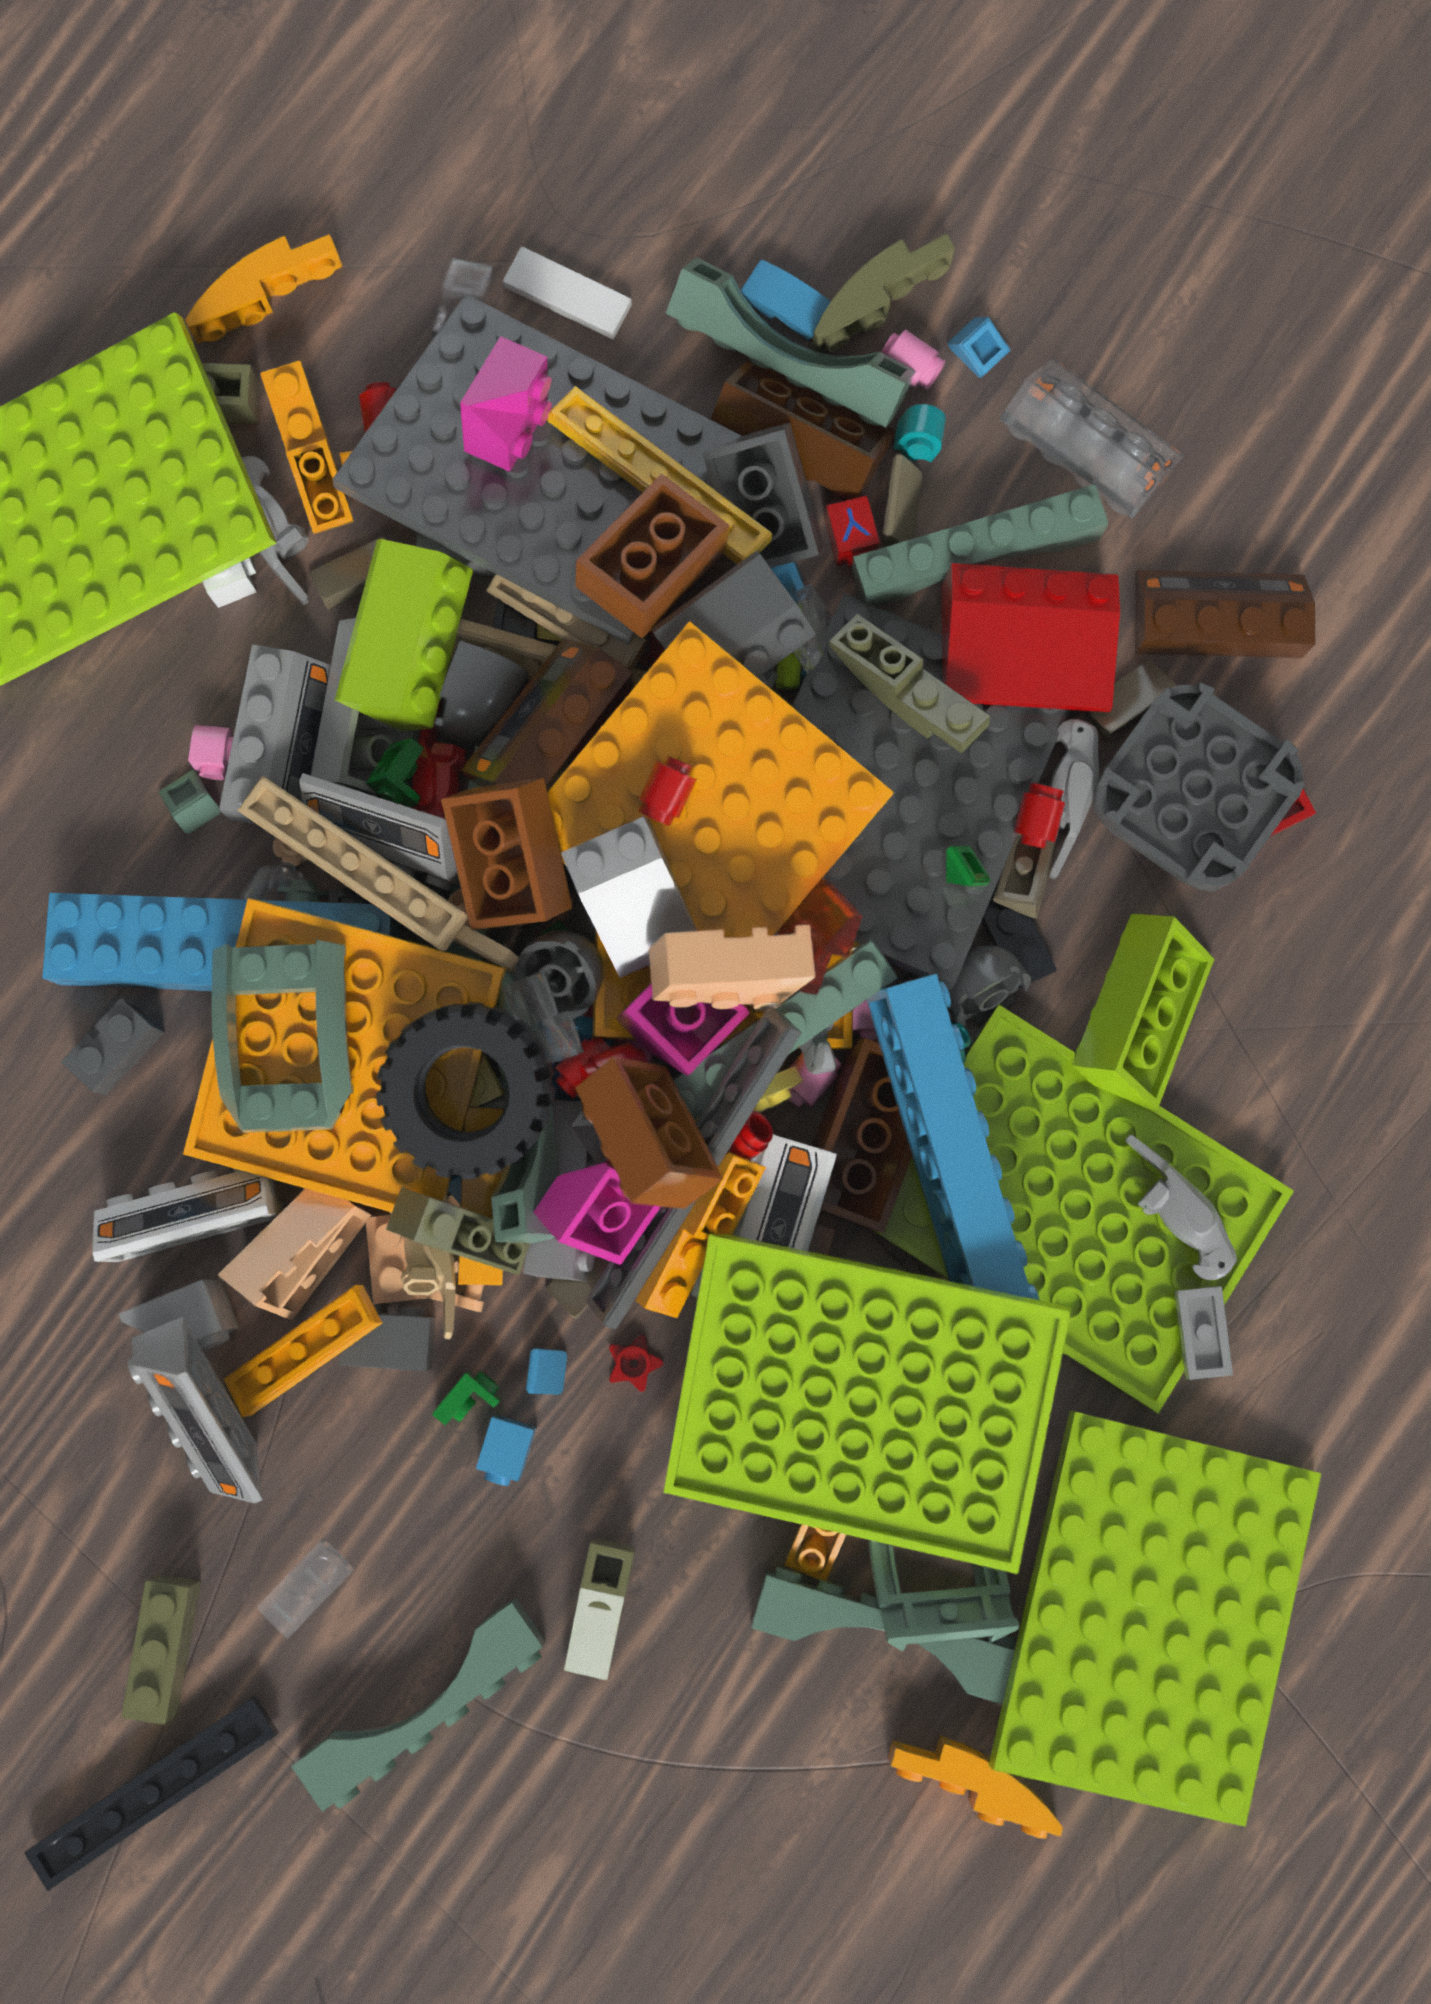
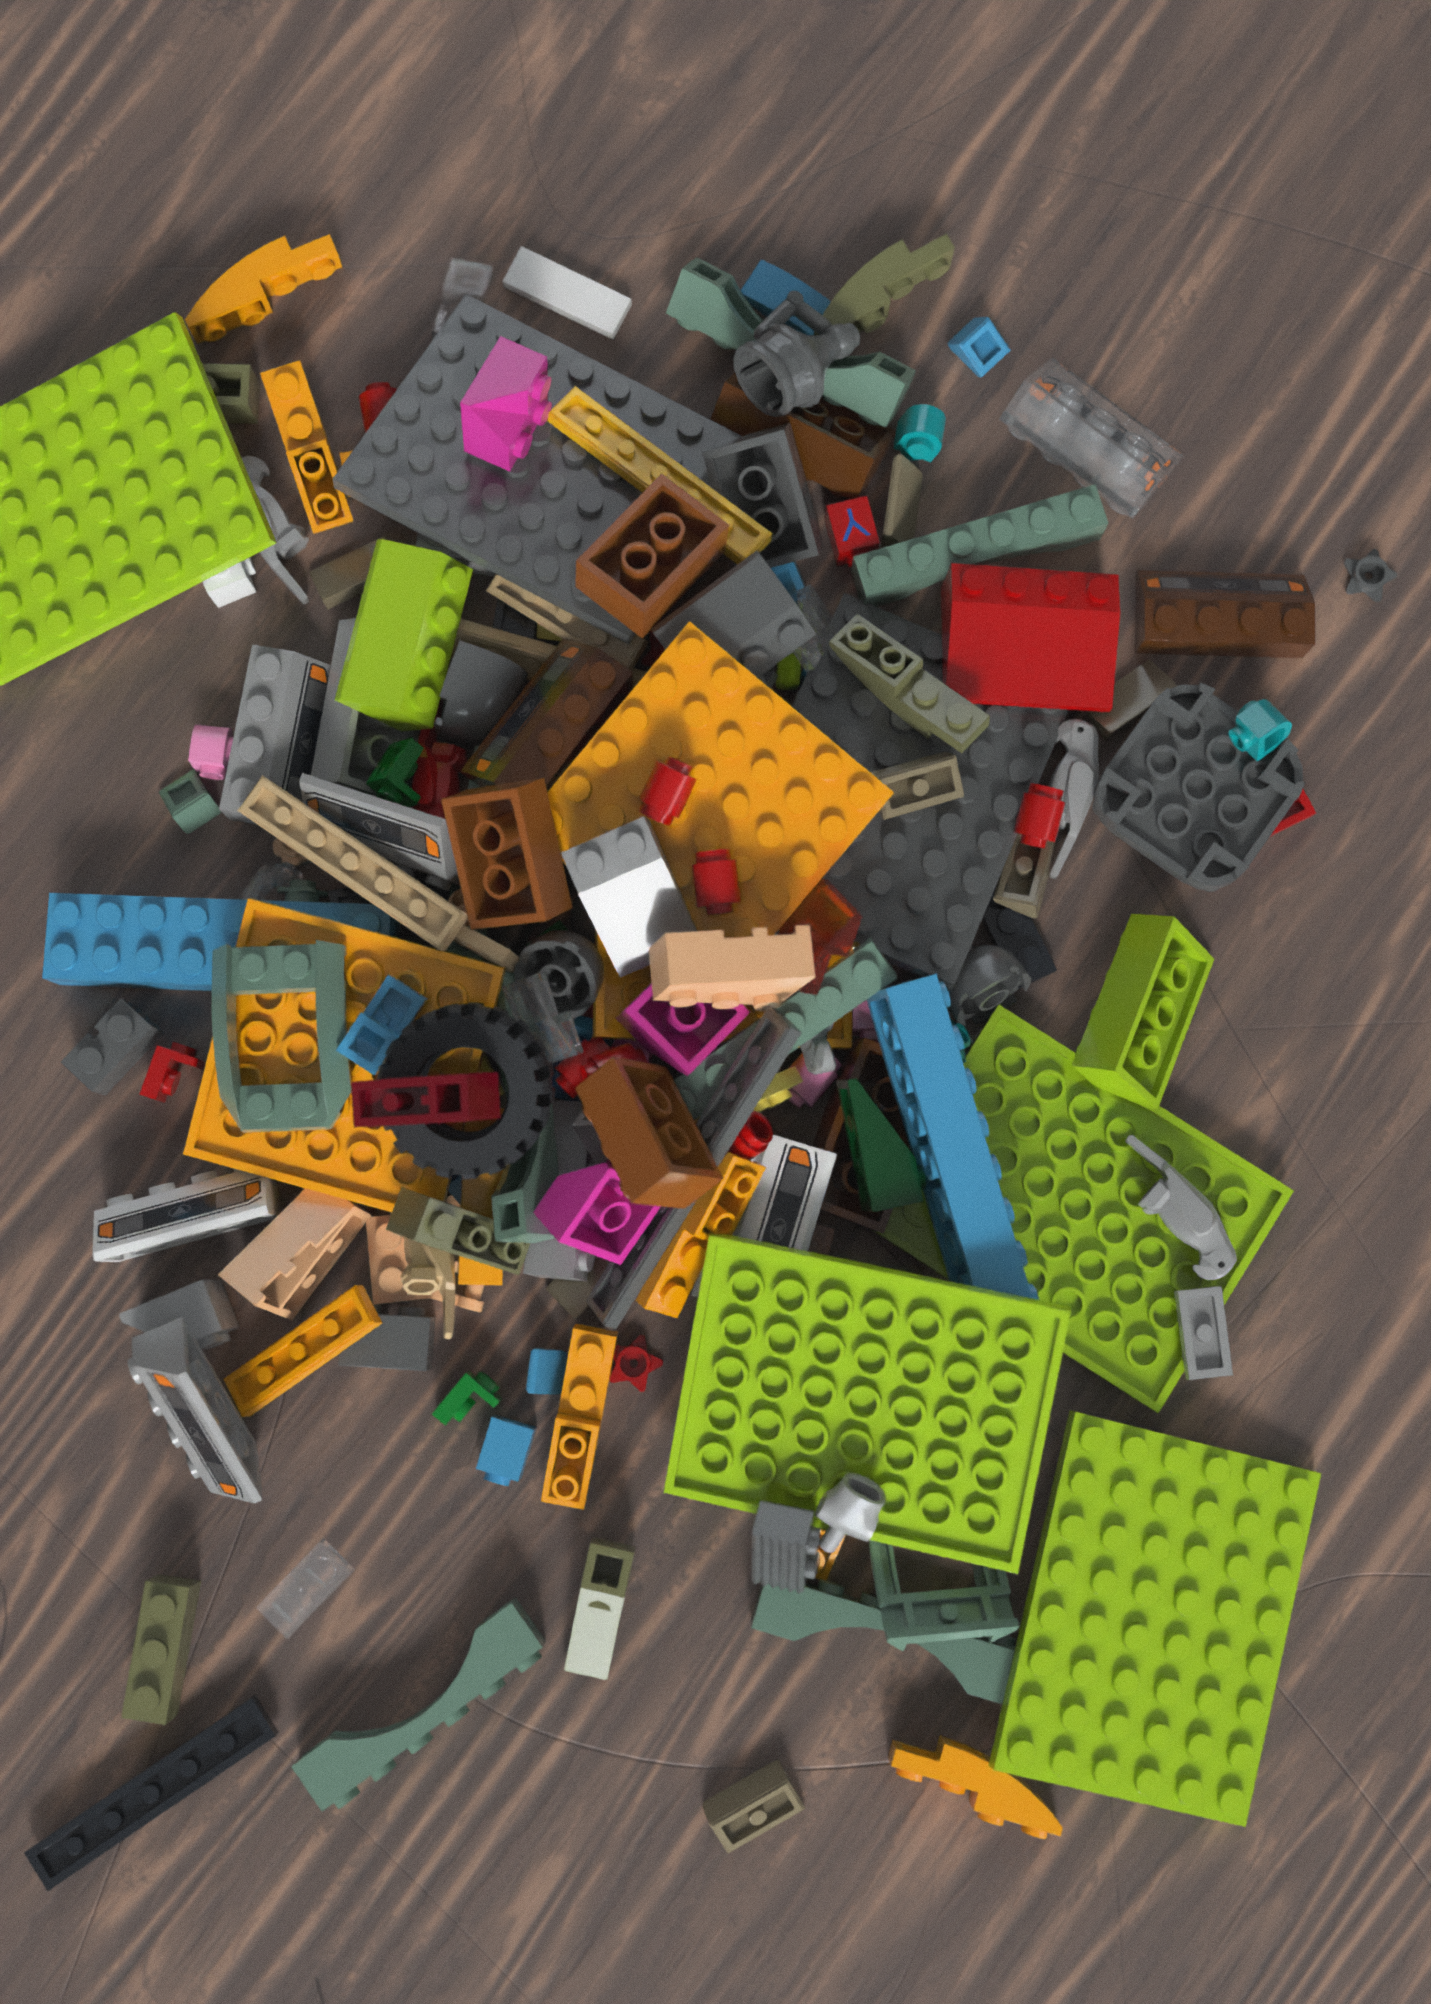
bright pink brick [881,330,945,390] -> none
green slope [946,846,991,886] -> none
none -> red bracket [139,1042,206,1103]
none -> dark azure slope [336,974,428,1075]
none -> dark red slope [351,1072,501,1128]
none -> light orange slope [541,1324,618,1510]
none -> red brick [692,849,741,916]
none -> dark tan slope [702,1760,805,1853]
none -> dark grey piece [733,291,860,417]
none -> dark grey brick [751,1500,821,1594]
none -> light grey piece [815,1473,886,1553]
none -> dark green slope [836,1078,926,1212]
none -> dark tan slope [870,752,964,820]
none -> teal plate [1228,699,1292,761]
none -> dark grey plate [1344,549,1397,602]

